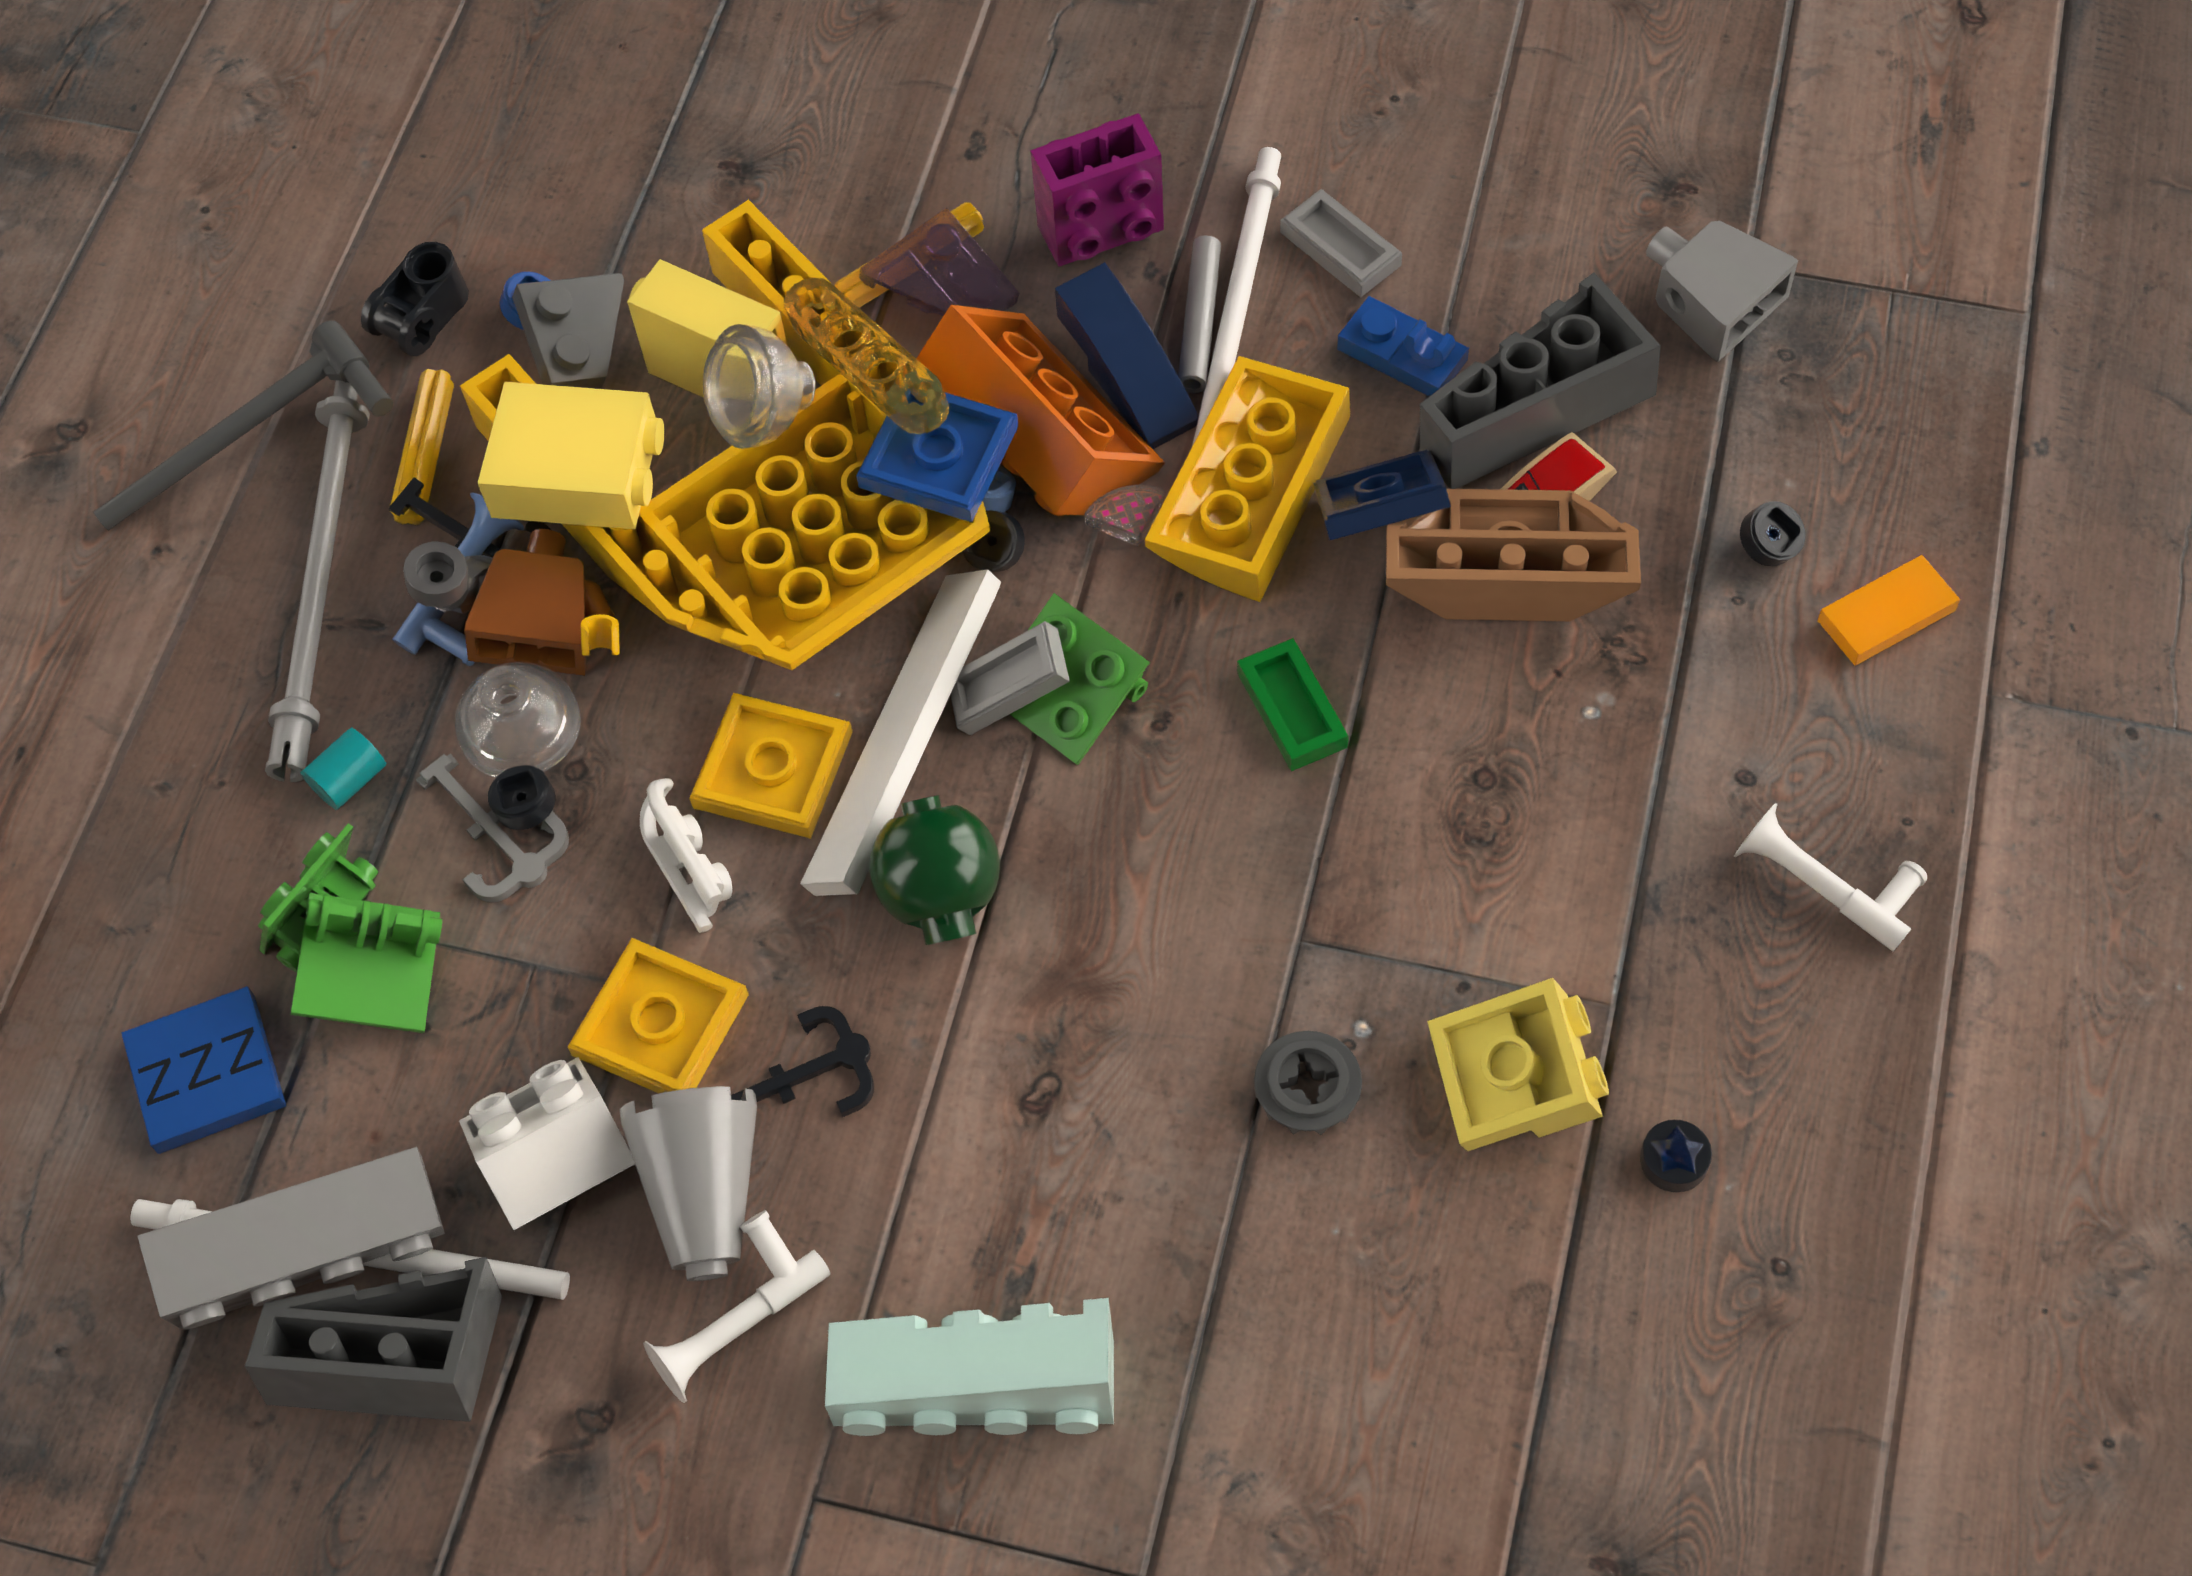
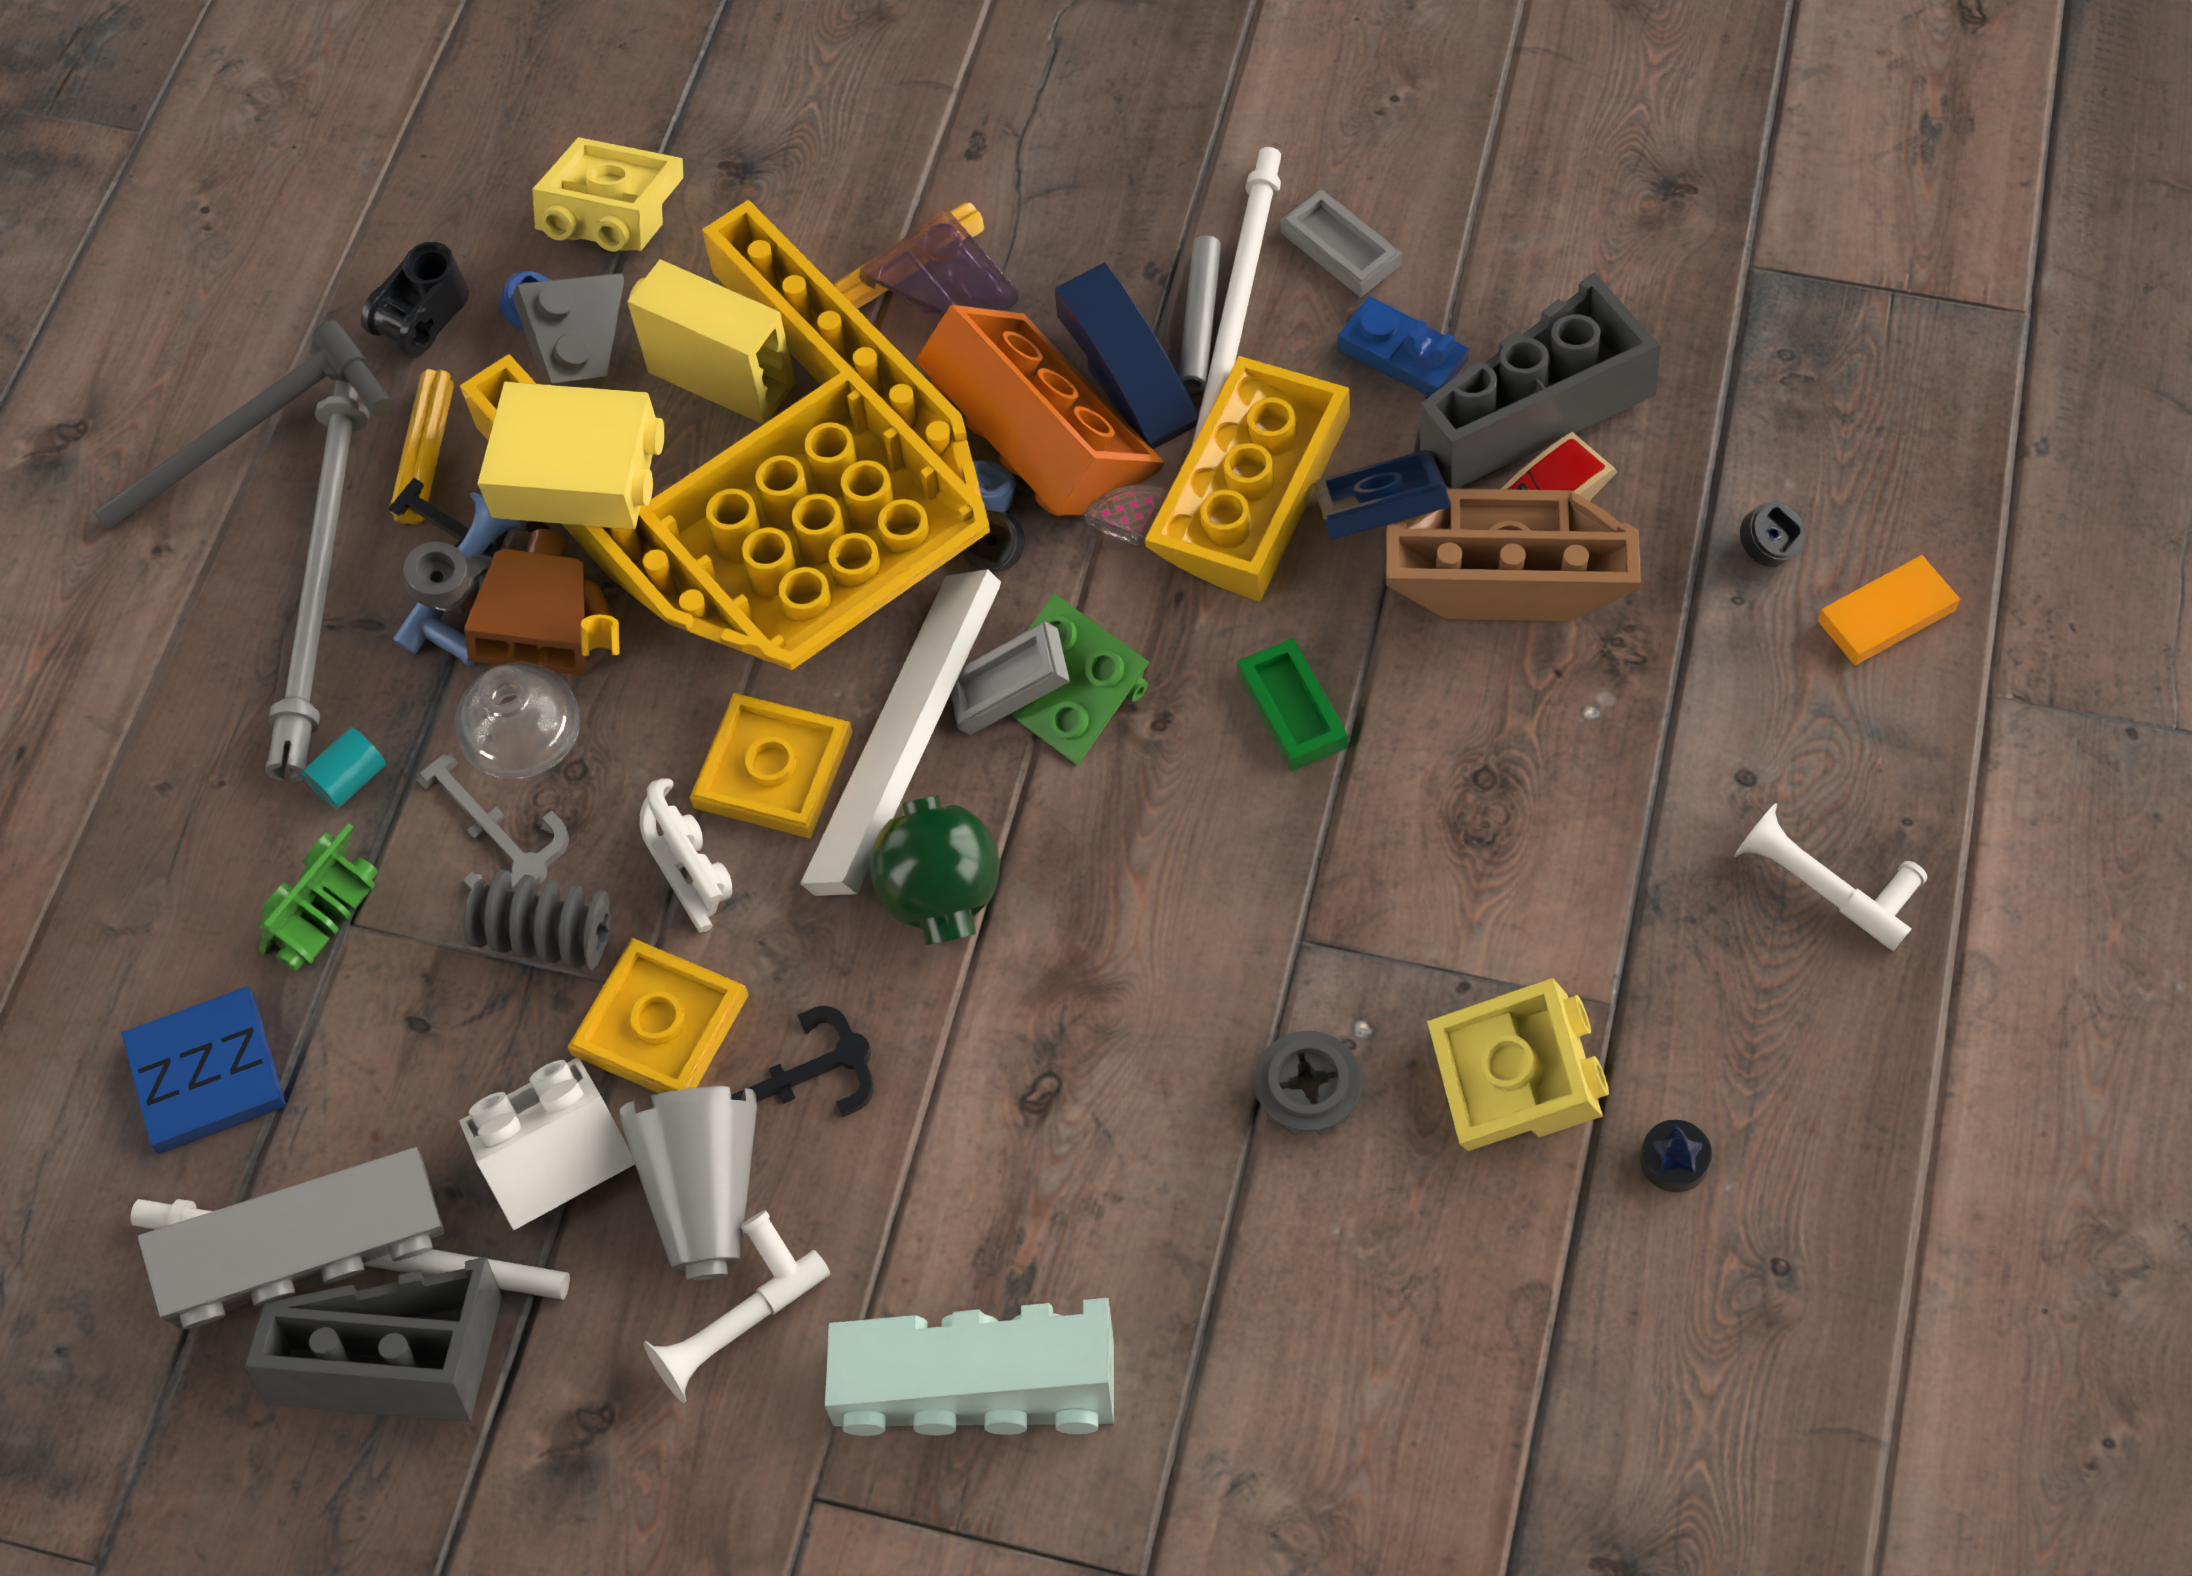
bright green hinge [290,893,442,1033] -> none
black tile [488,765,556,830] -> none
clear piece [703,324,815,449] -> none
clear yellow beam [784,277,949,434] -> none
blue tile [856,381,1019,522] -> none
magenta brick [1030,113,1164,267] -> none
light grey torso [1646,221,1798,362] -> none
none -> dark grey piece [463,869,611,971]
none -> light yellow plate [532,137,683,252]

